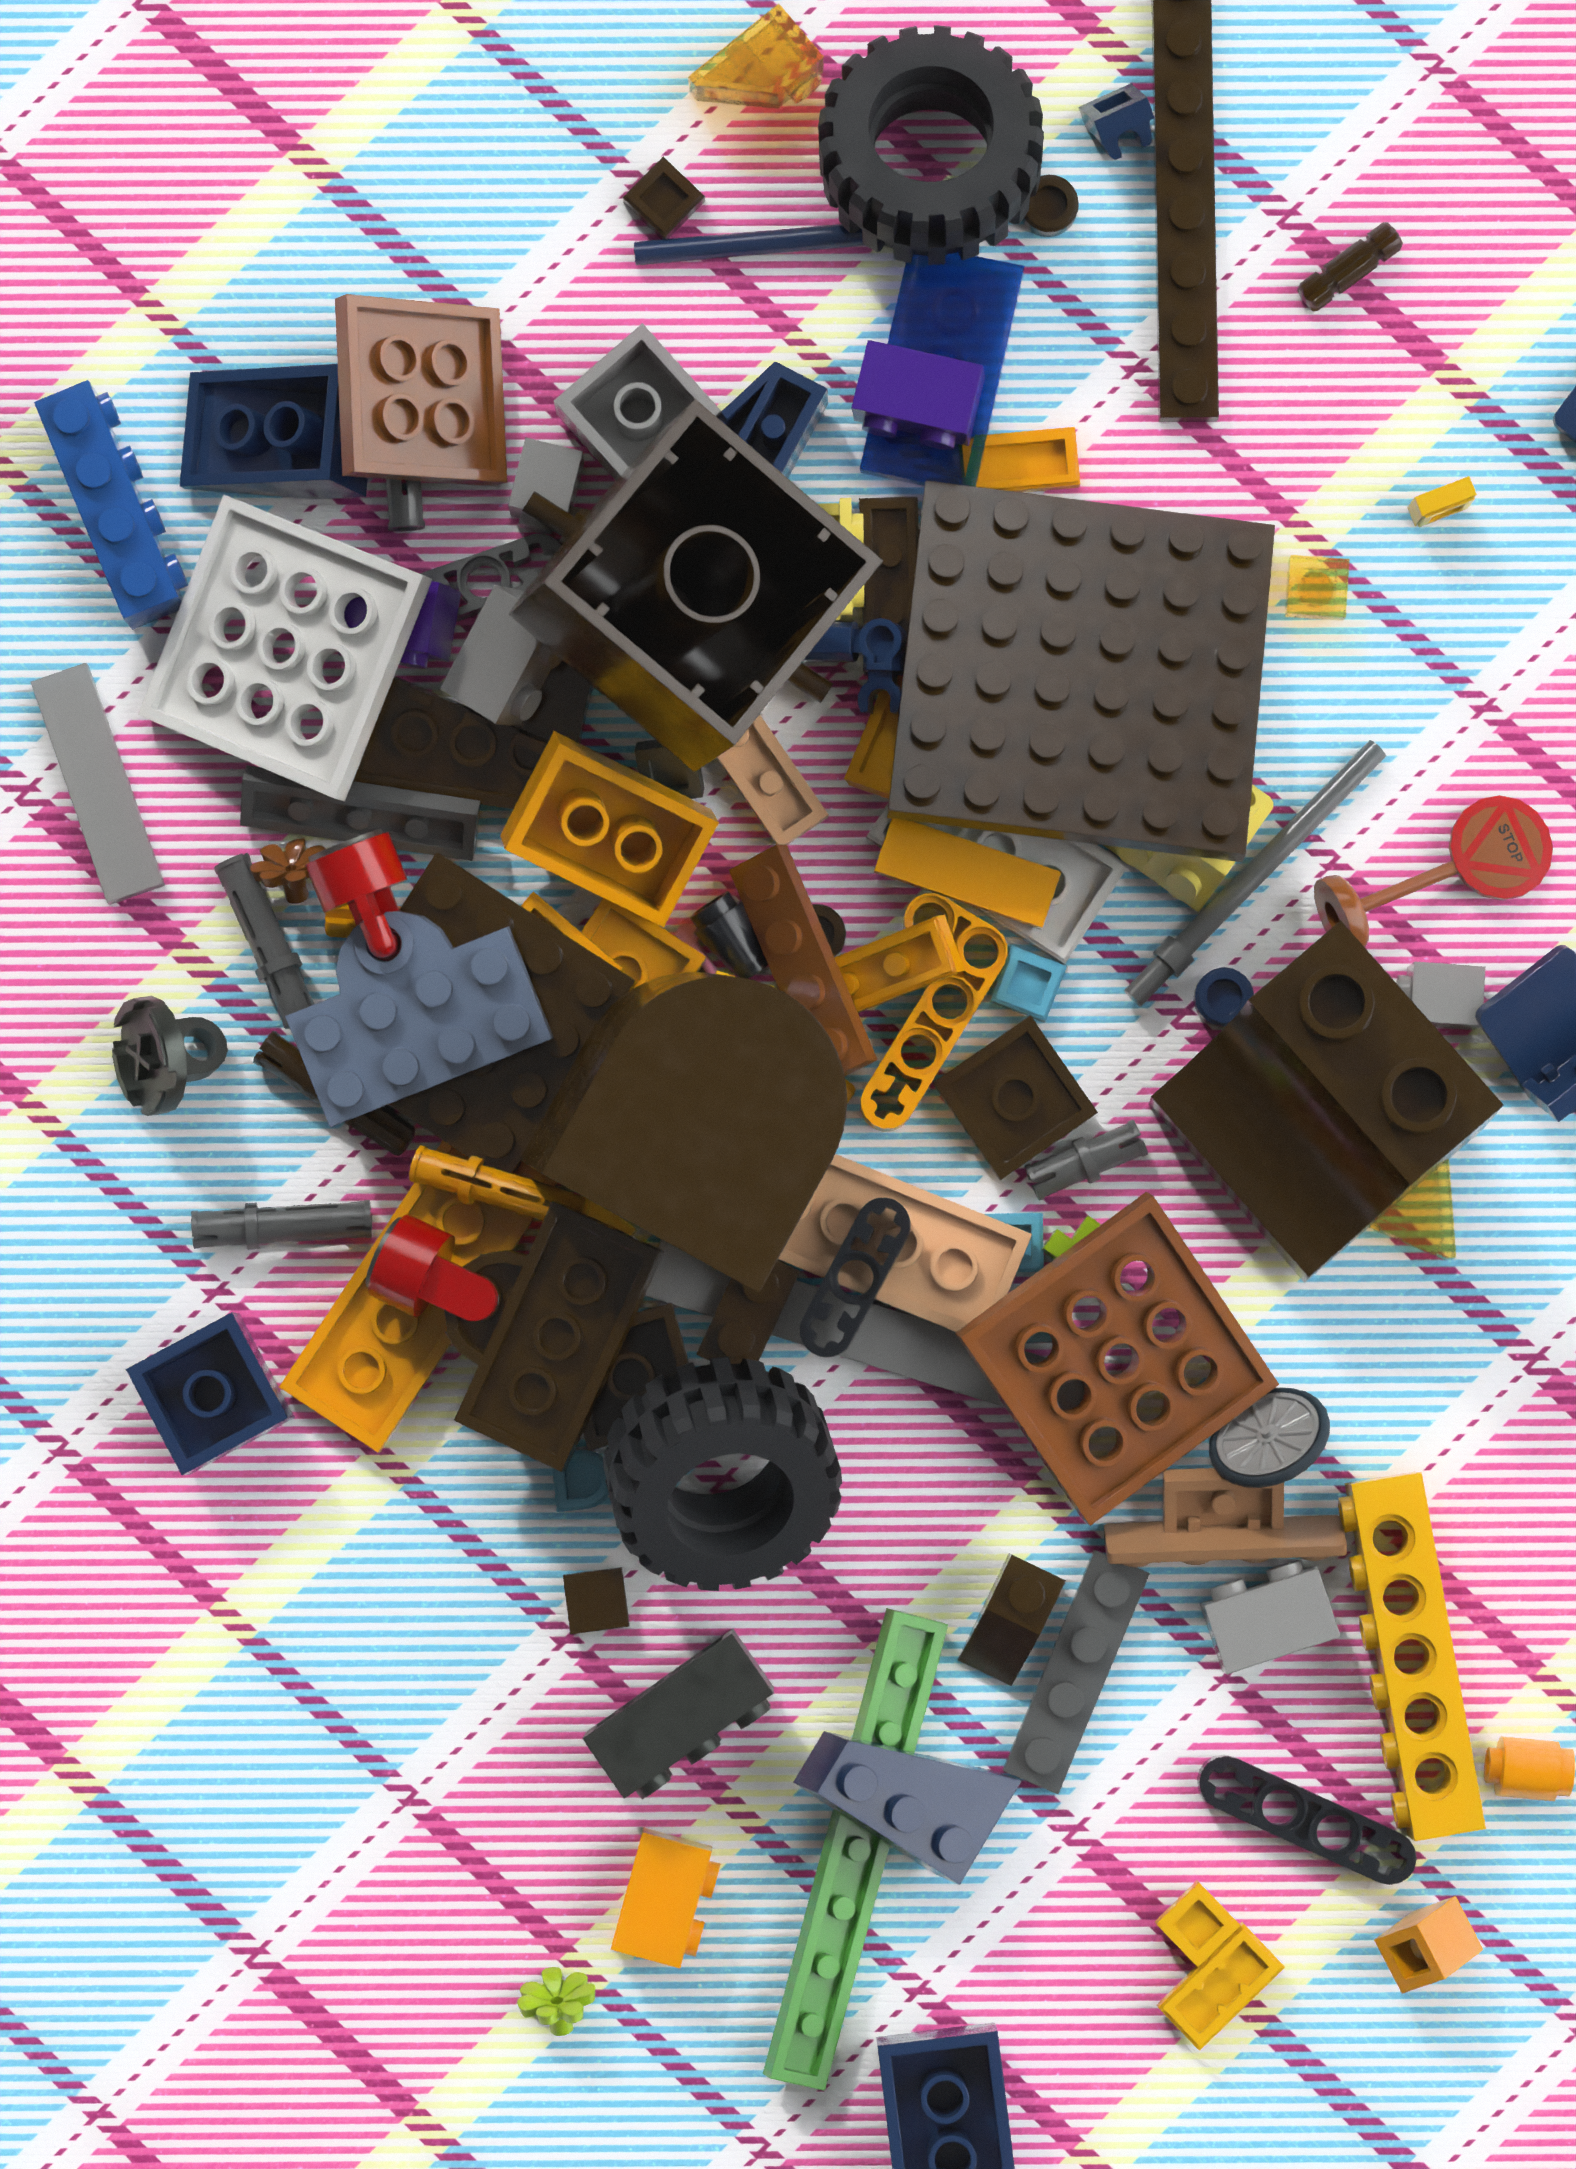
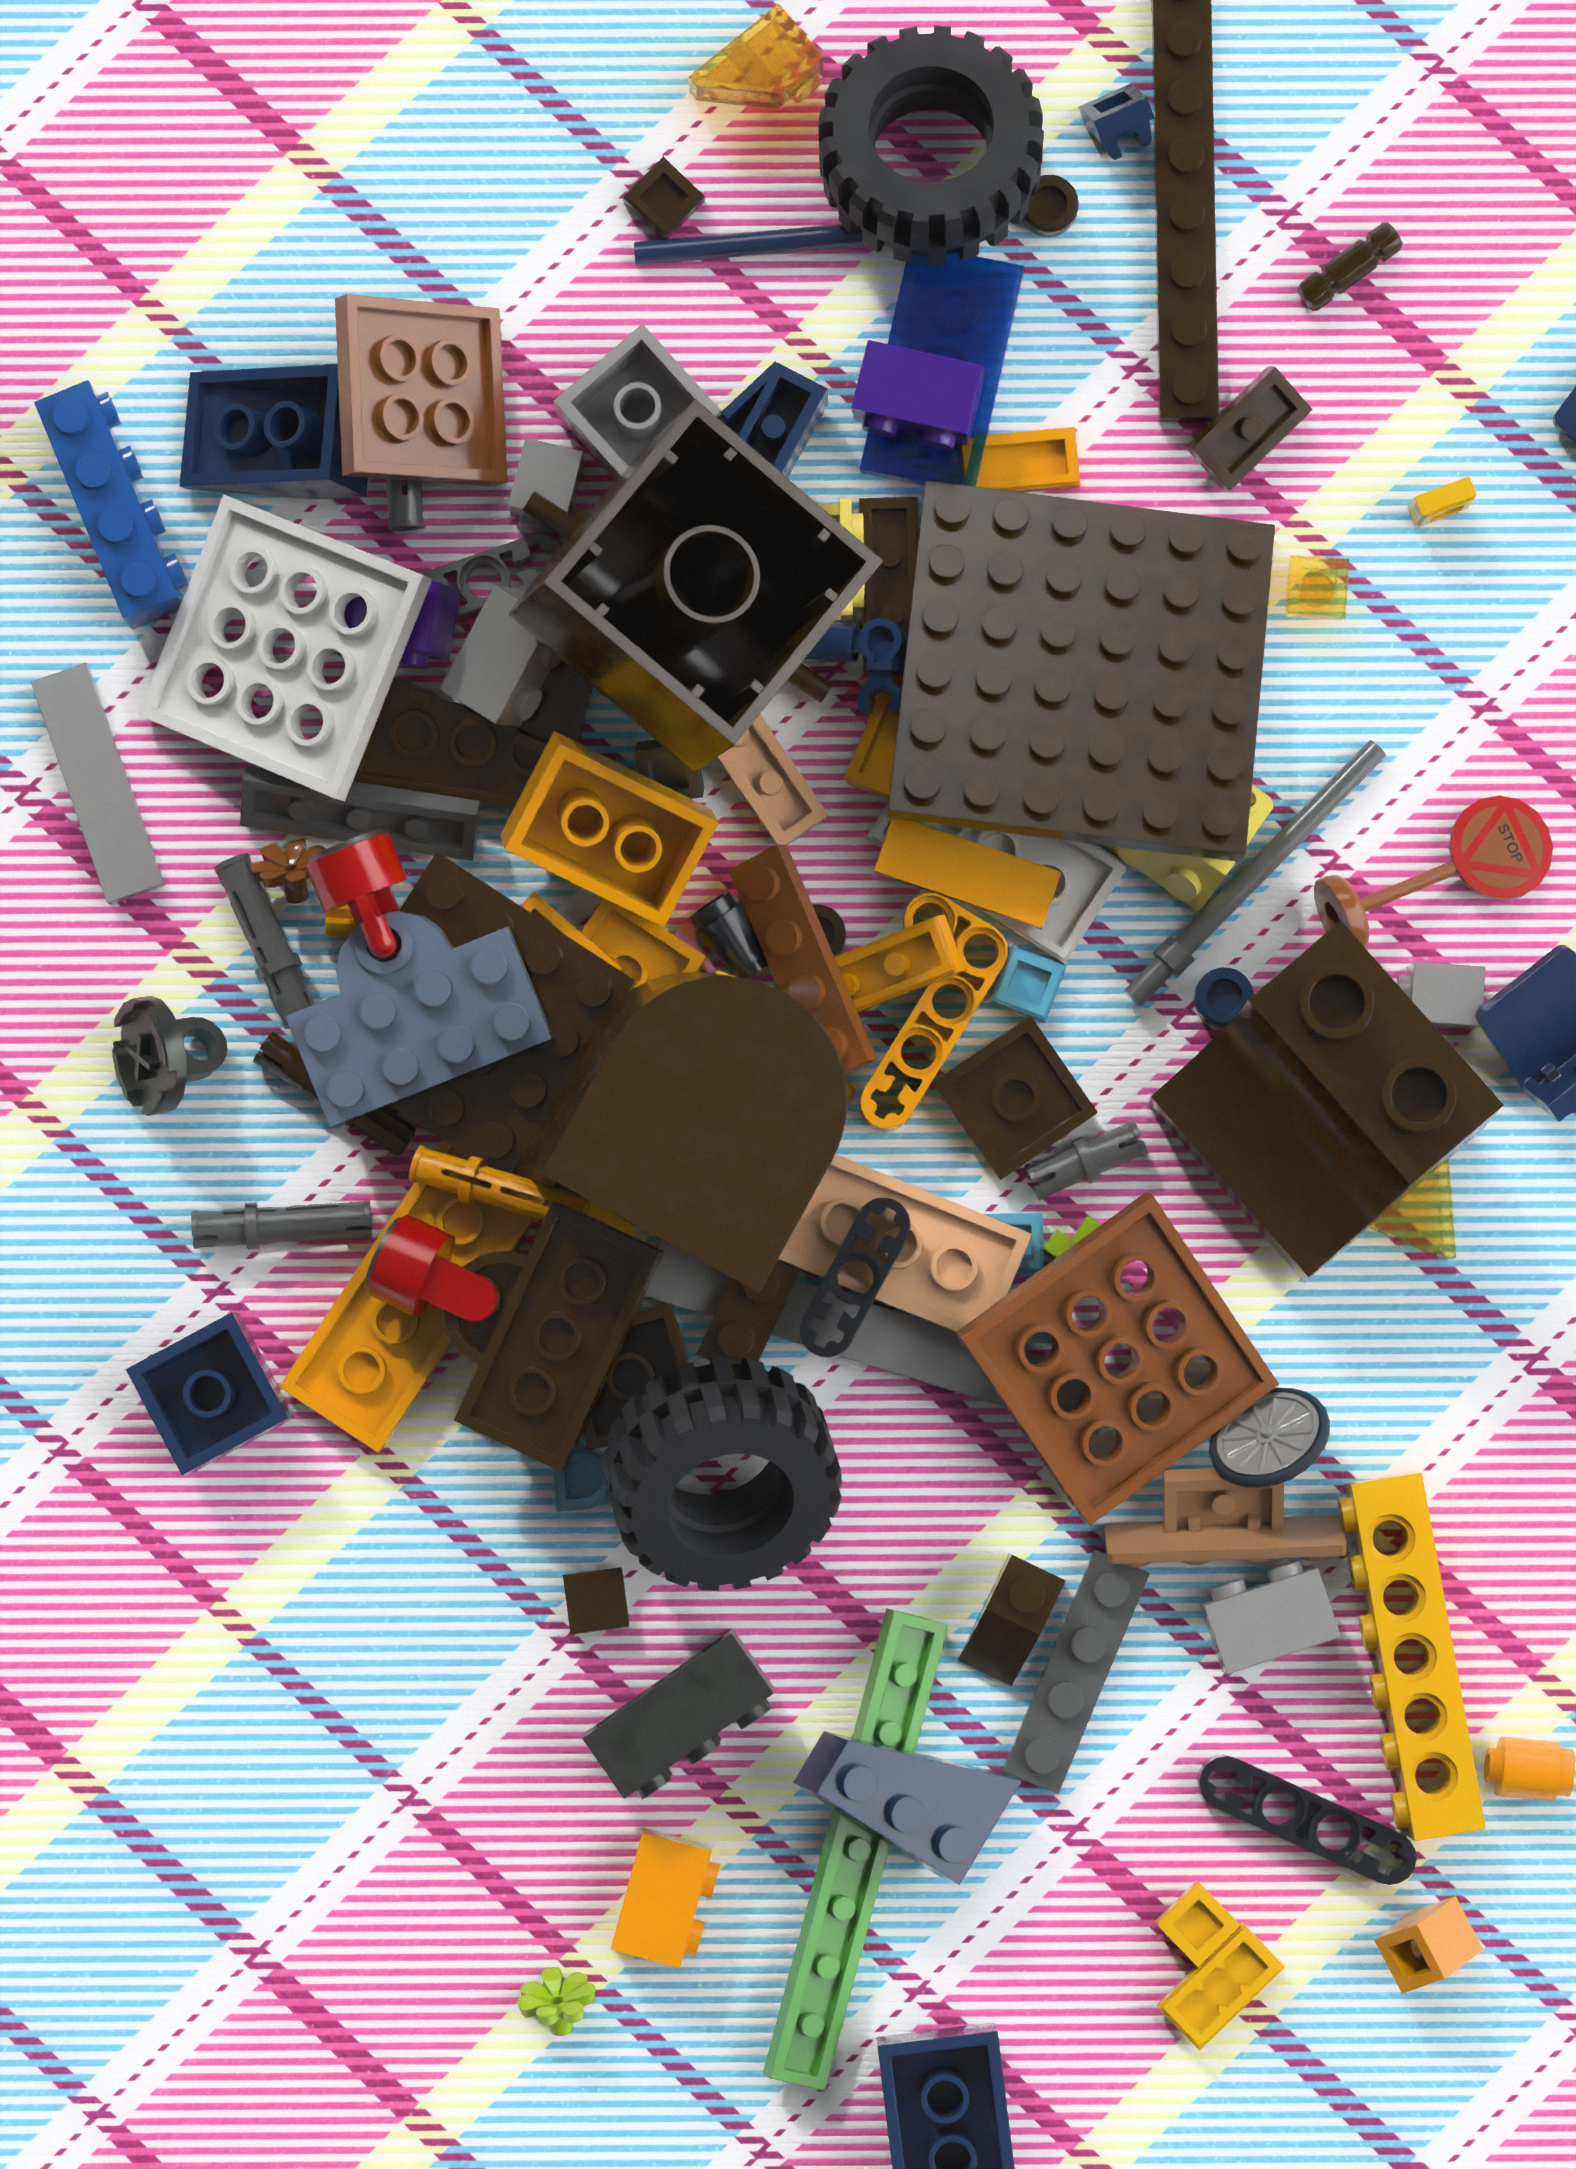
none -> dark brown plate [1185,366,1313,491]

